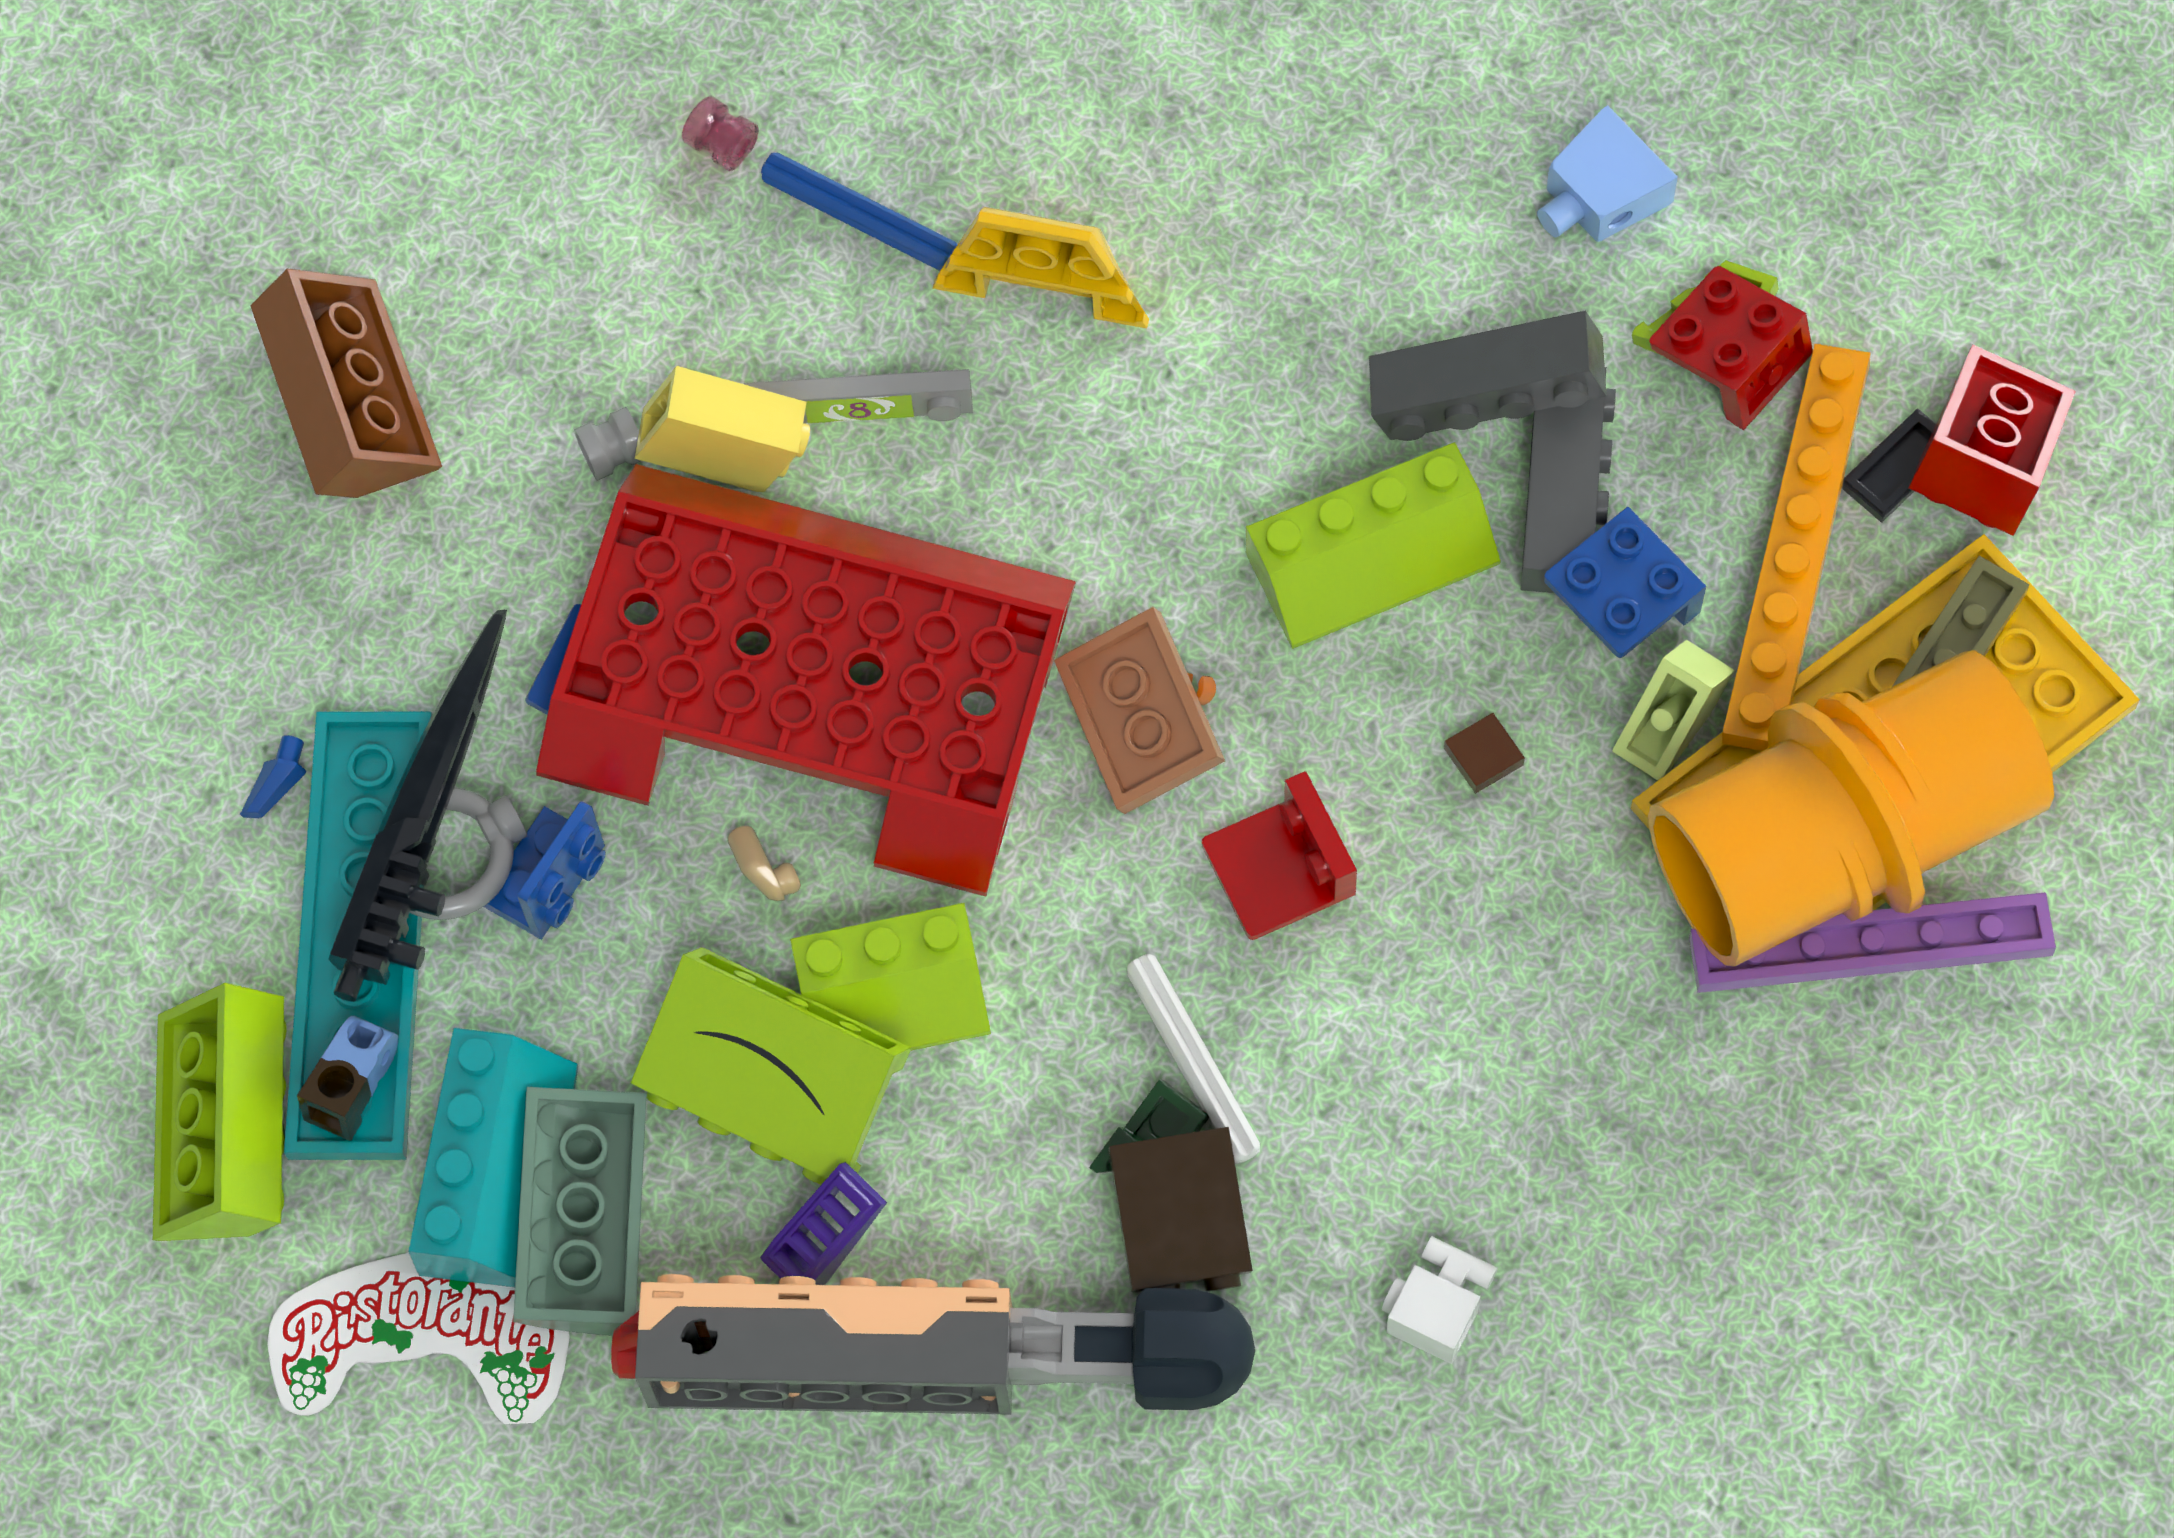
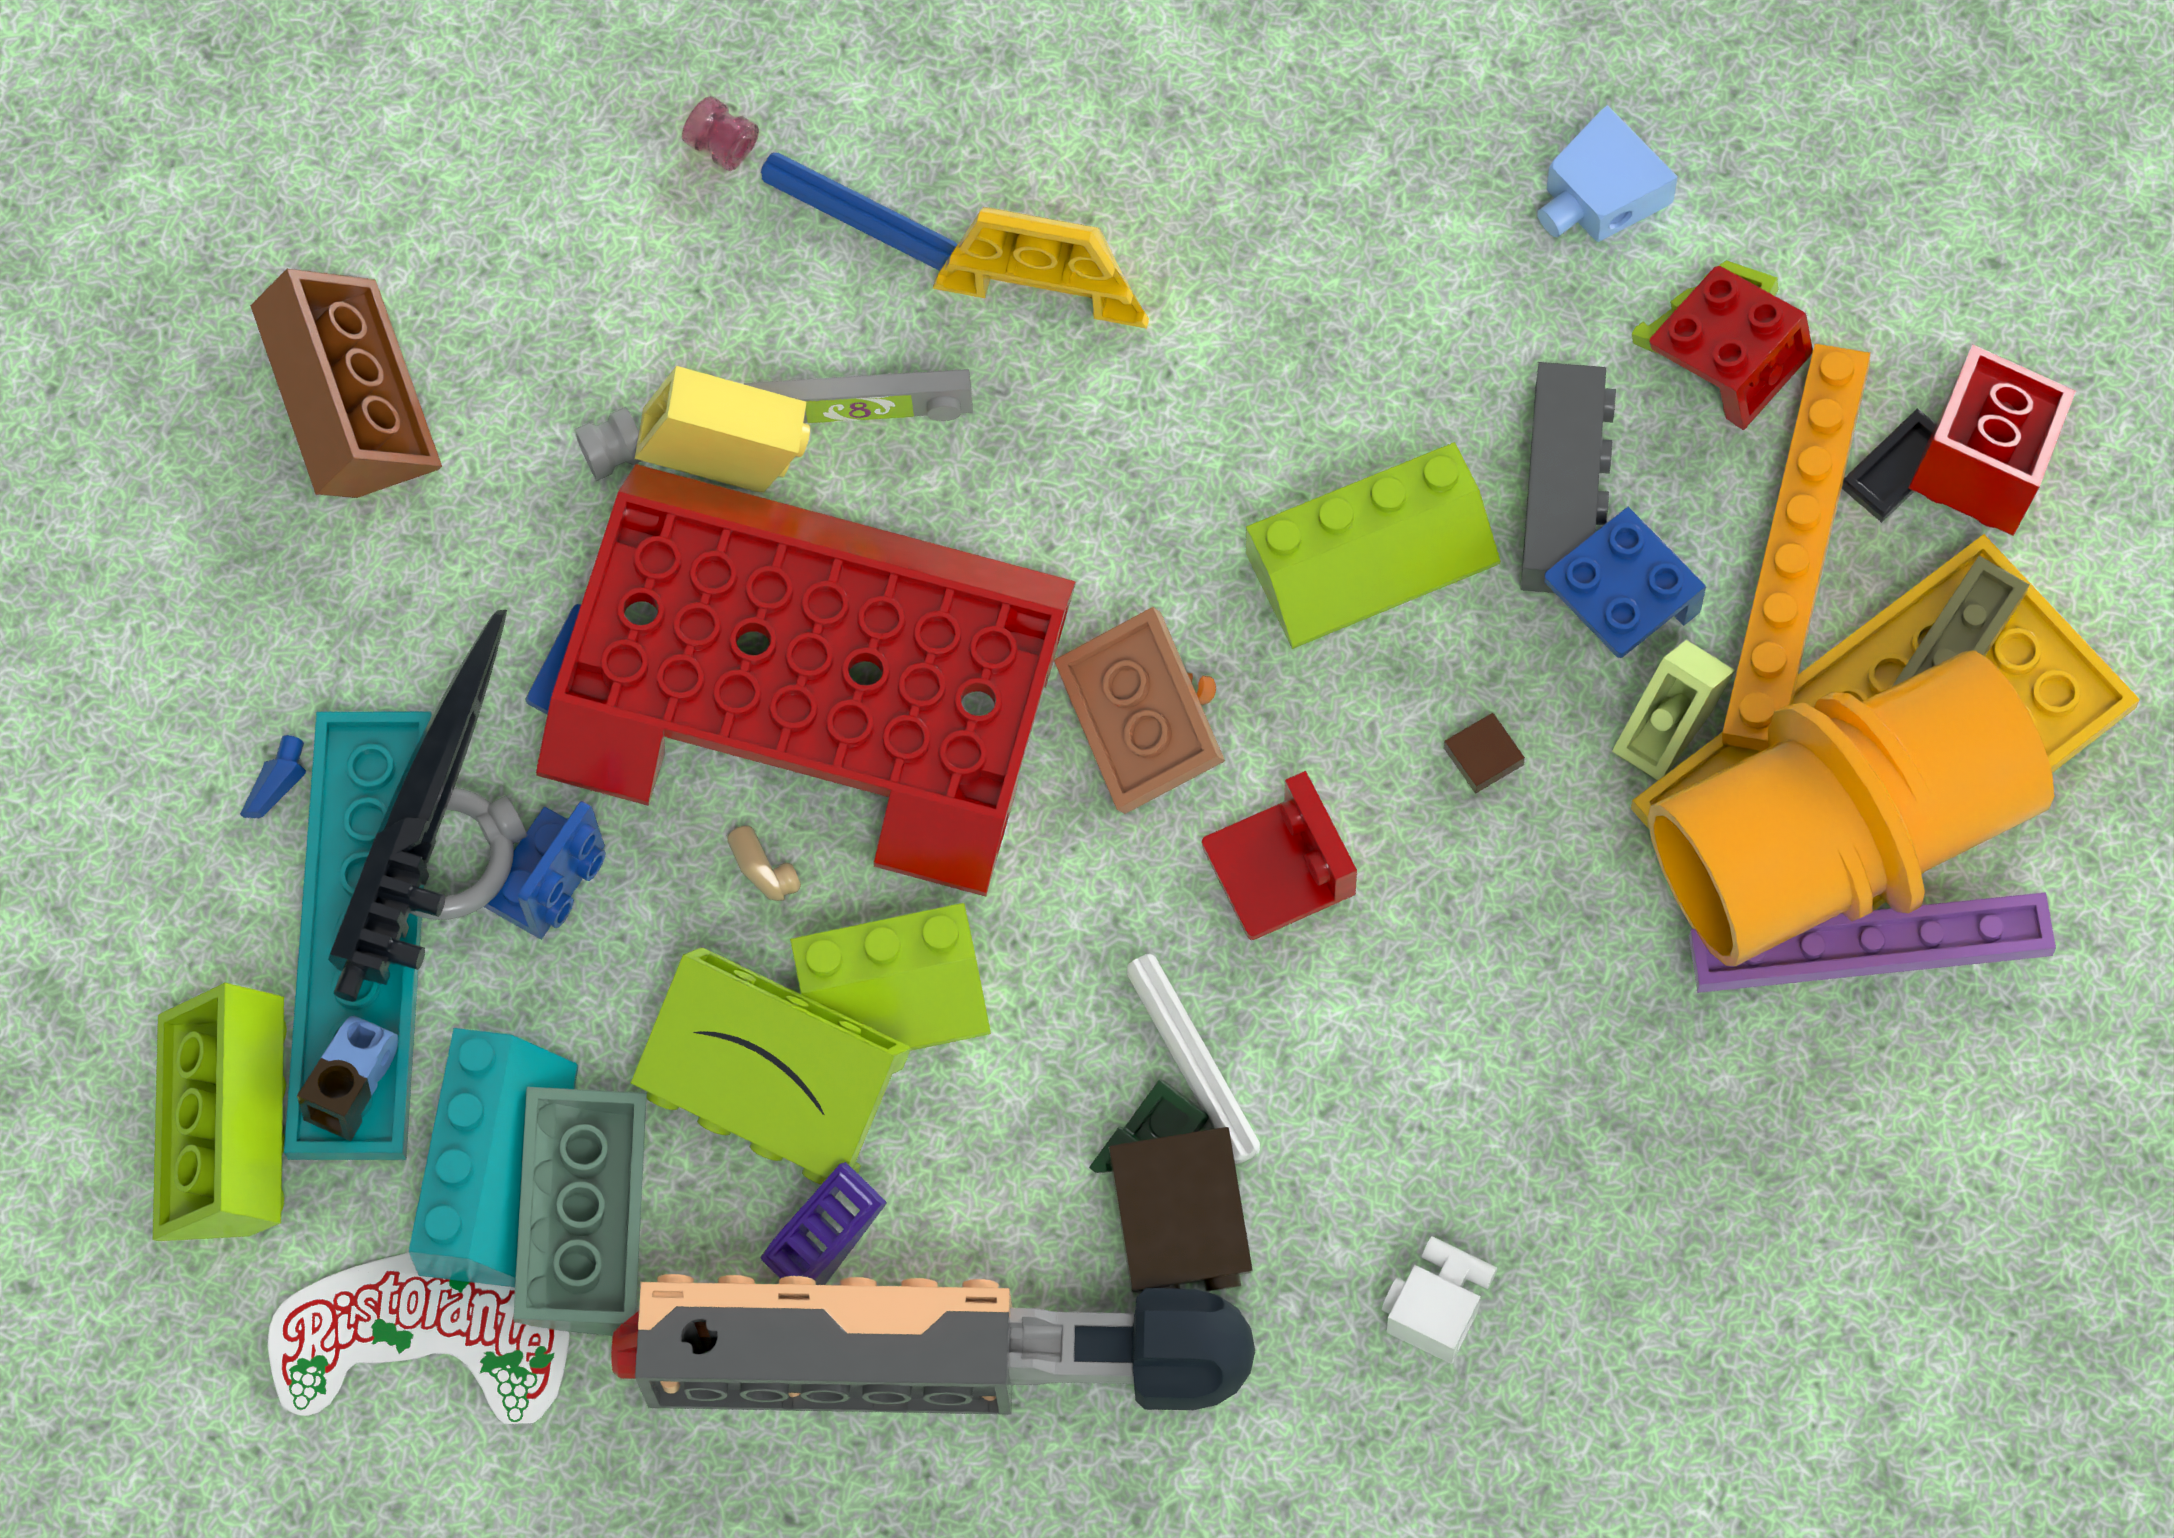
dark grey brick [1369,310,1607,441] -> none

